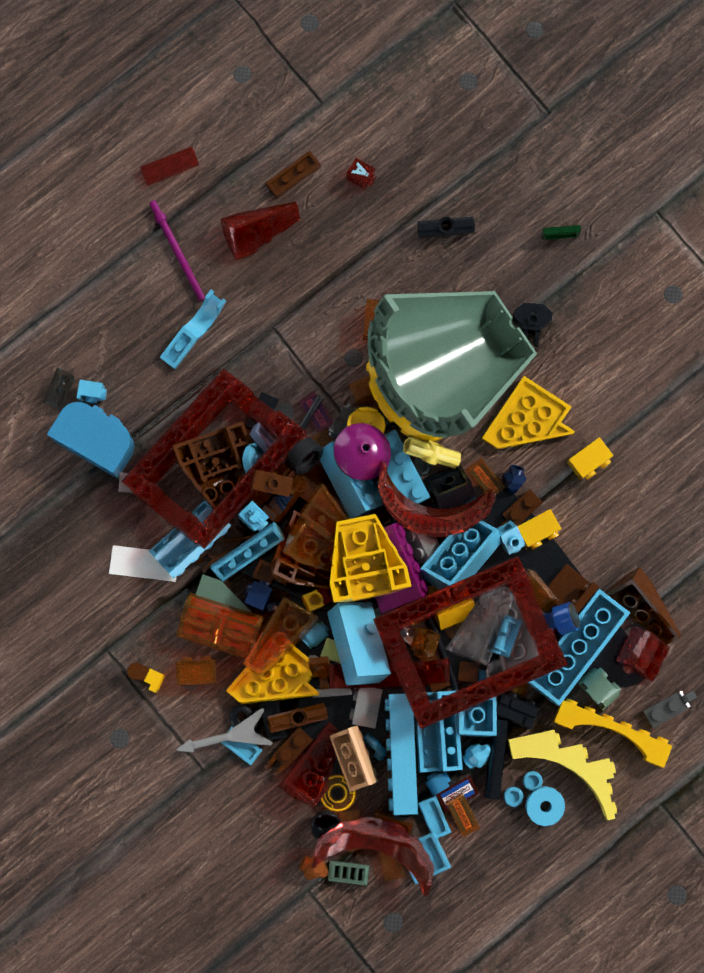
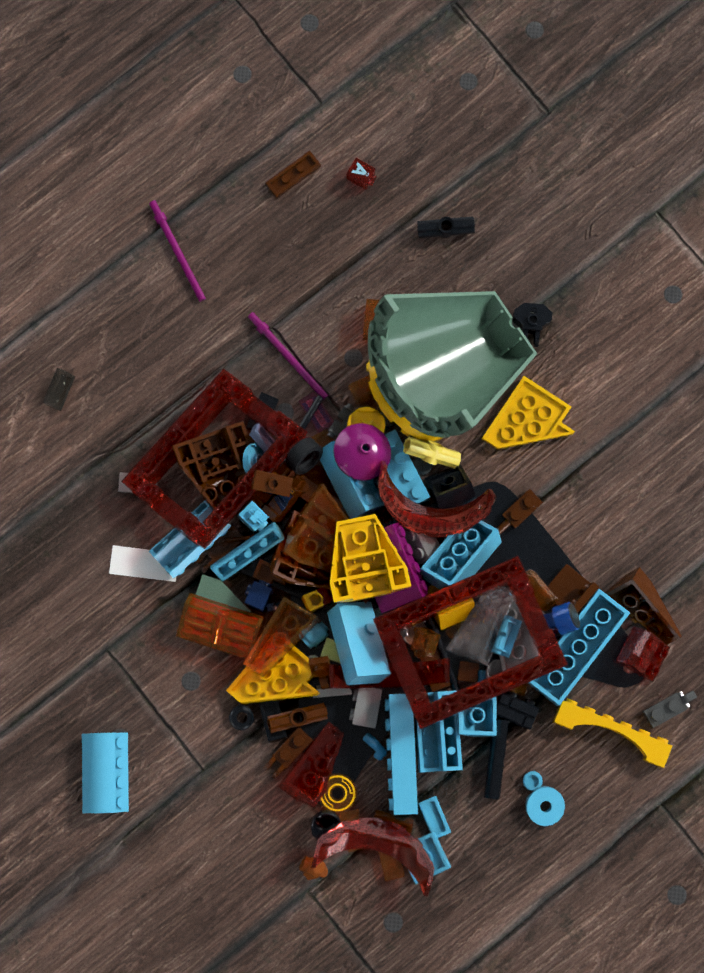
dark azure brick [47,402,134,479] -> none
medium azure brick [77,380,107,403] -> none
leg [127,663,165,693] -> none
clear red tile [140,147,199,186] -> none
medium azure piece [160,289,226,369] -> none
clear orange brick [176,656,217,686] -> none
light grey piece [177,708,272,752] -> none
clear red wedge [221,202,300,260] -> none
medium azure tile [221,726,263,766] -> none
sand green slope [328,860,369,885] -> none
light nougat slope [330,725,378,792] -> none
dark azure plate [425,771,451,796] -> none
tile [436,776,479,812] -> none
clear orange tile [445,793,480,837] -> none
medium azure rock [462,744,491,769] -> none
clear orange tile [466,458,505,500] -> none
medium azure brick [496,520,526,554] -> none
dark blue rock [502,465,526,494] -> none
medium azure tile [503,787,523,807] -> none
light yellow arch [507,730,617,820] -> none
yellow brick [517,509,562,550] -> none
dark green tile [541,225,581,240] -> none
yellow brick [567,437,614,481] -> none
sand green cylinder [577,667,621,711] -> none
none -> medium azure brick [82,733,129,813]
none -> magenta bar [248,312,329,400]

